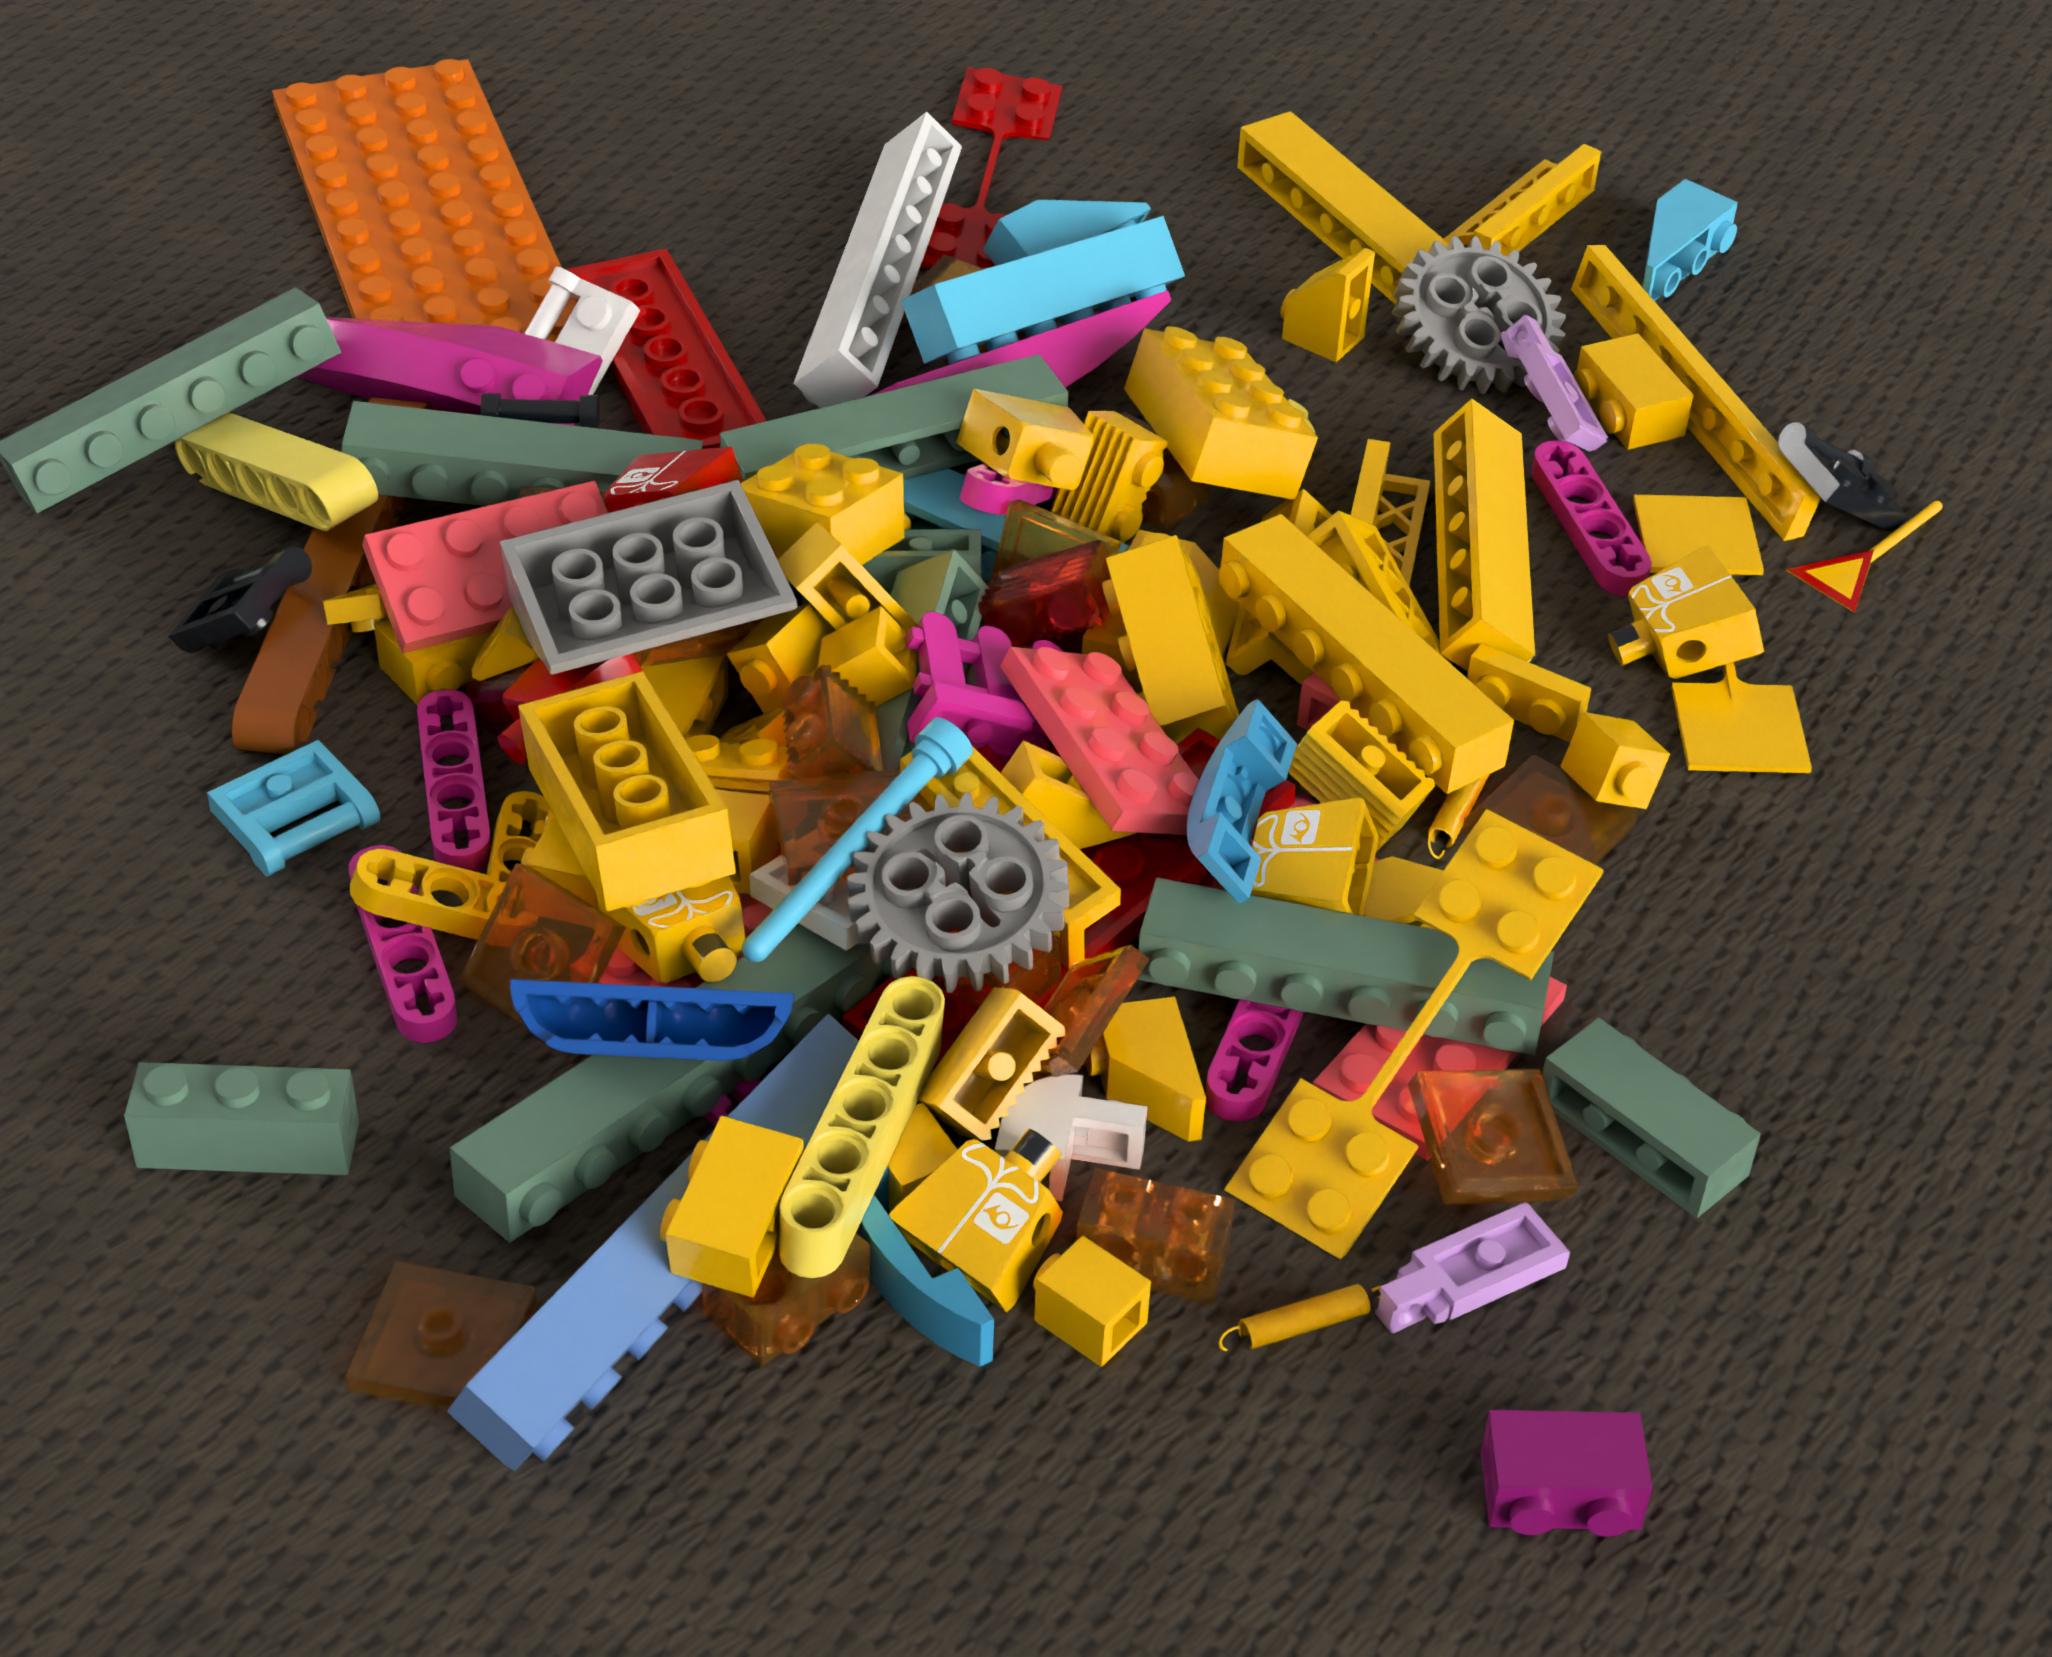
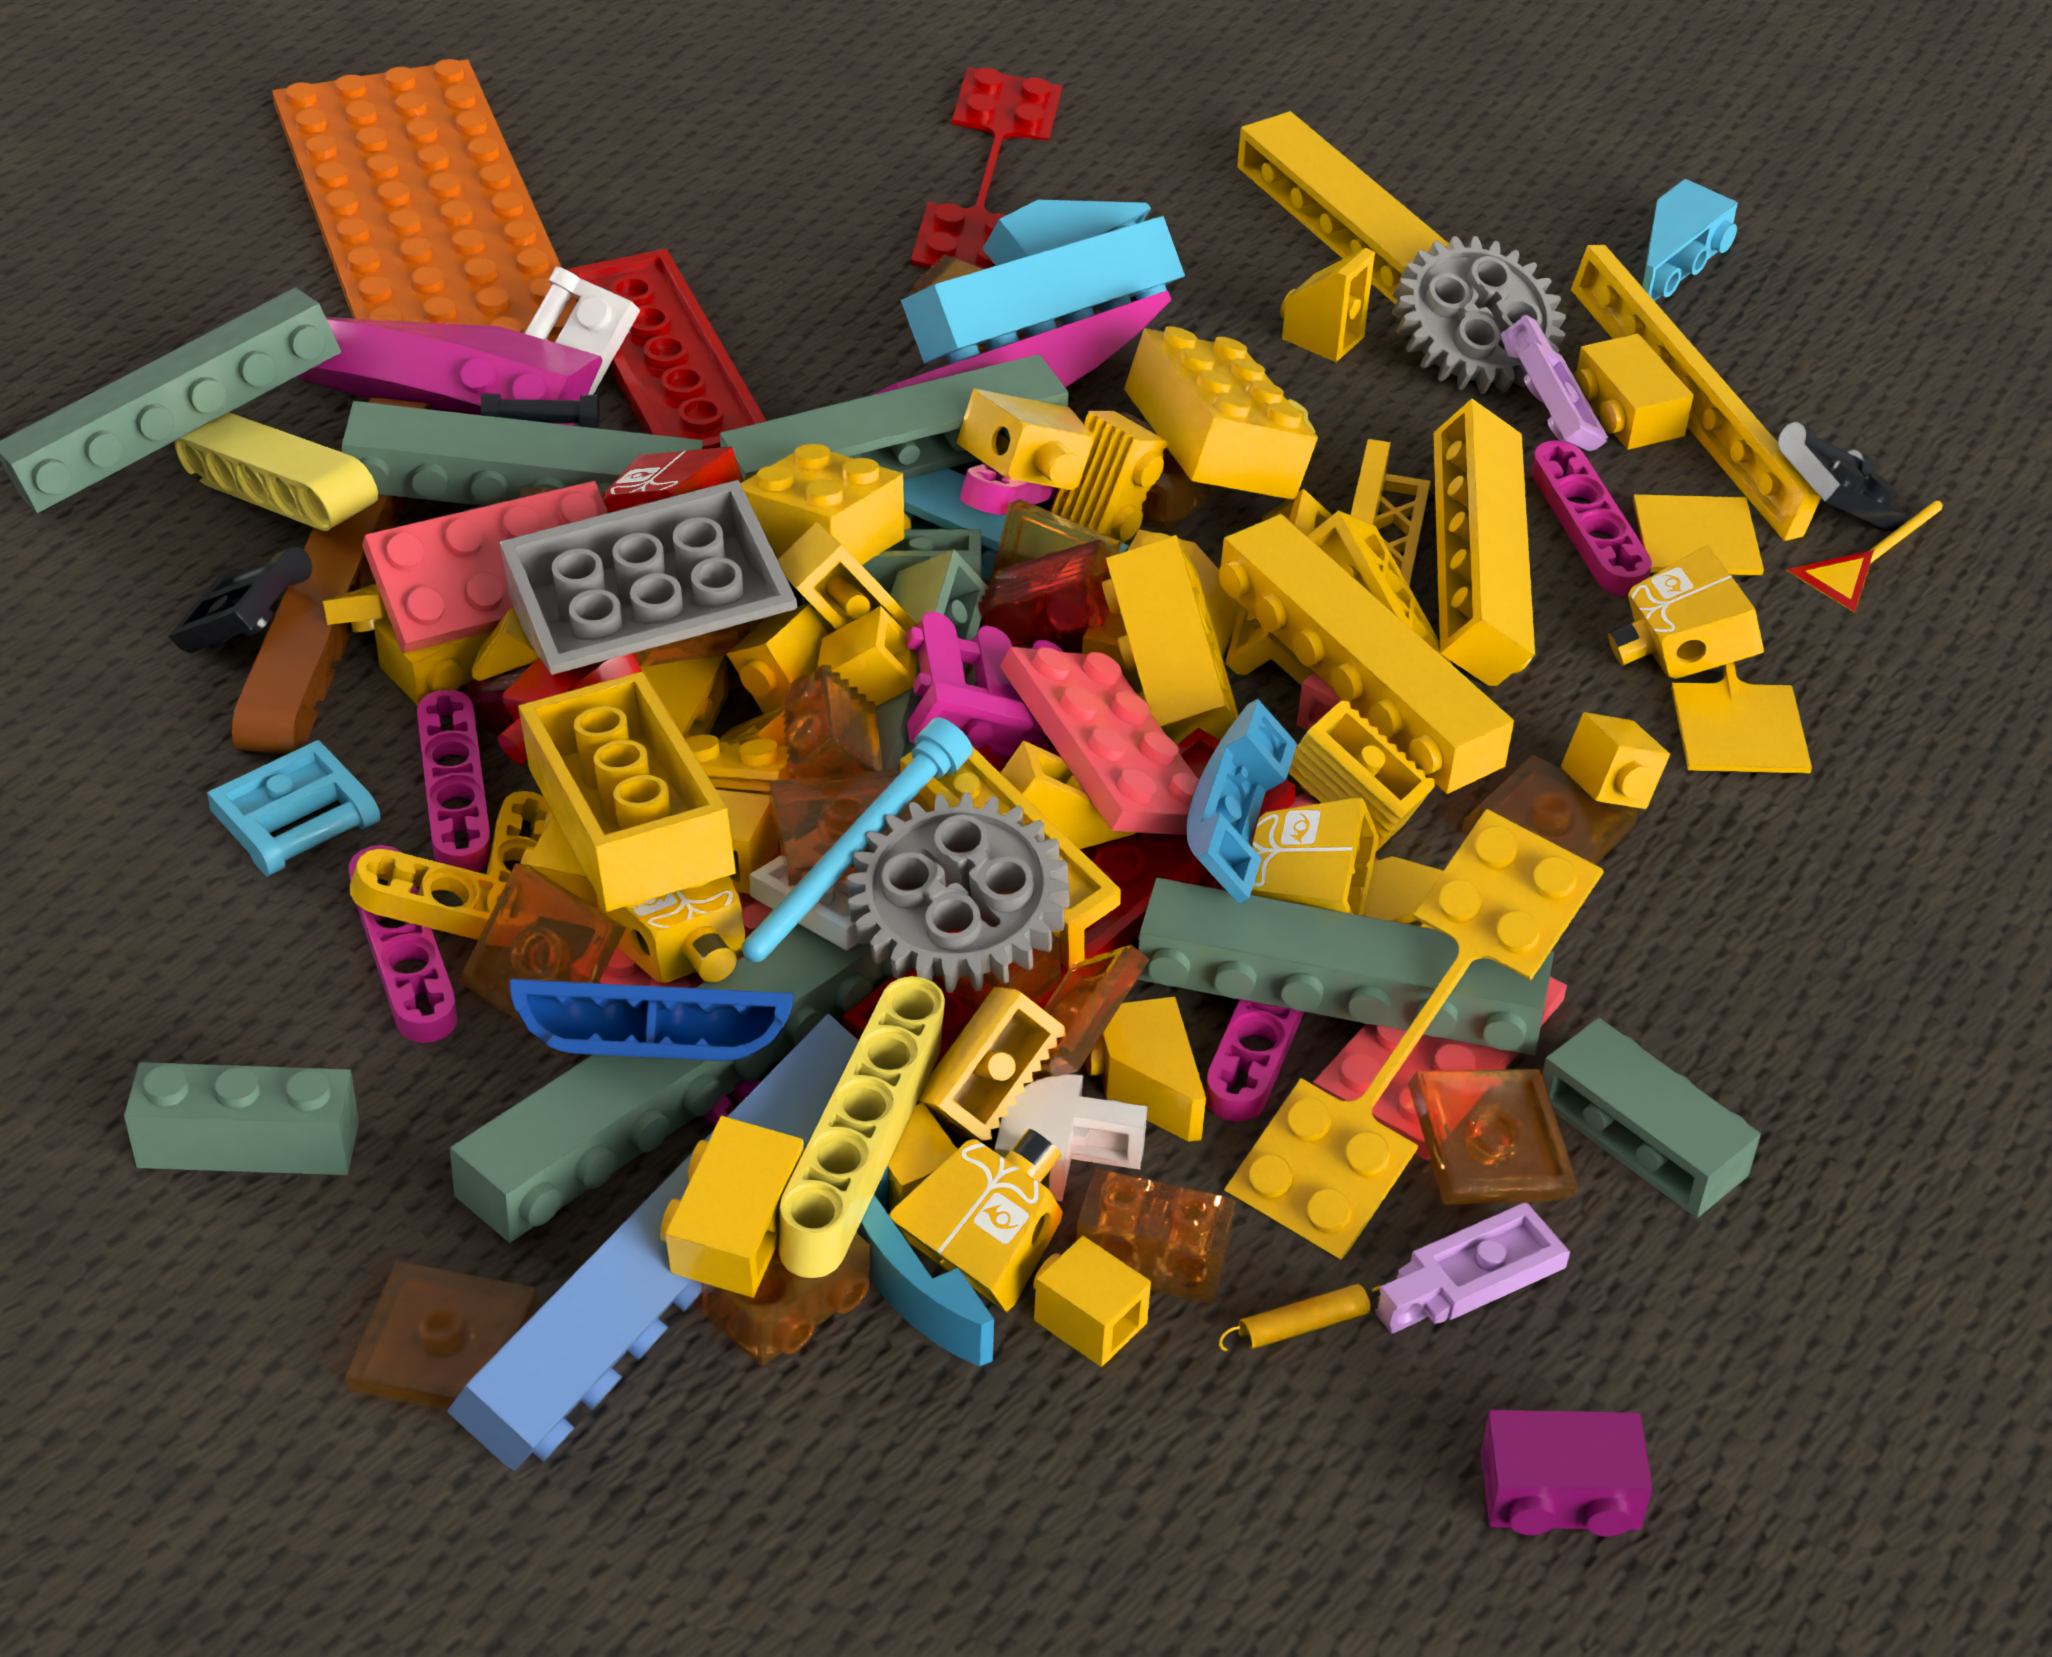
white brick [793,112,962,408] -> none
yellow piece [1428,774,1490,859] -> none
yellow fence [1444,144,1601,257] -> none
yellow plate [1467,643,1591,742] -> none

